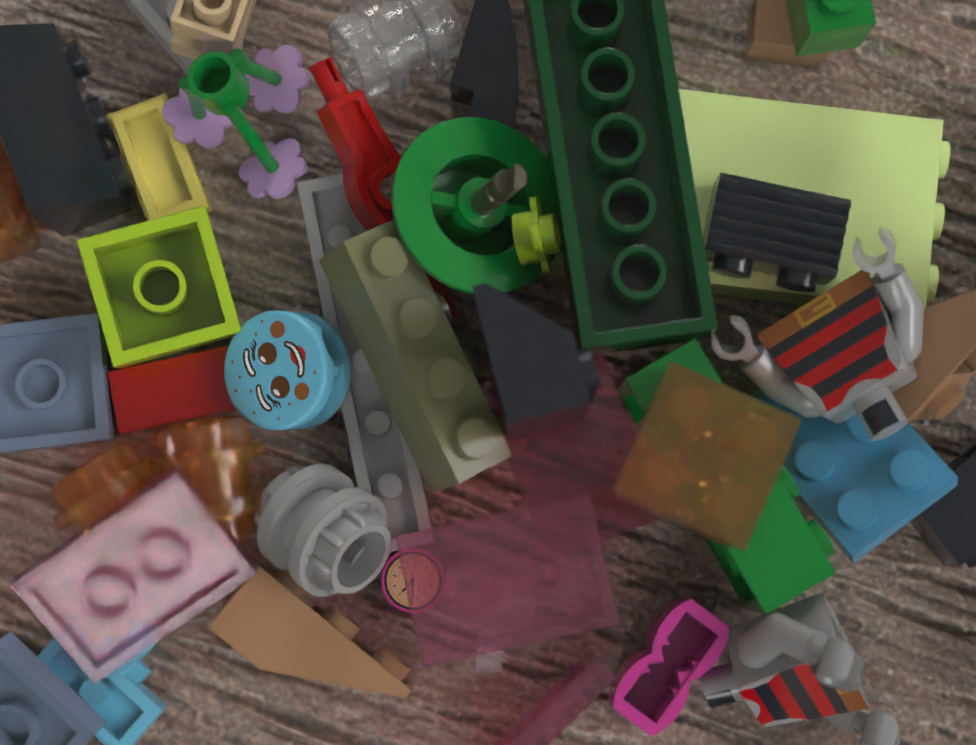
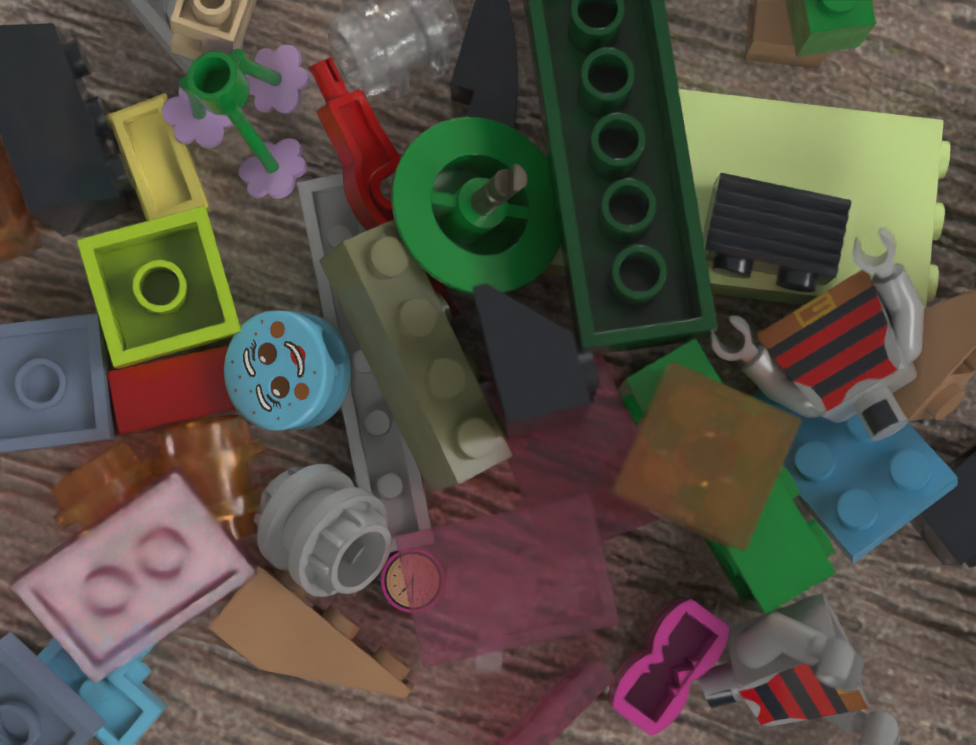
lime plate [512,196,562,276] -> none

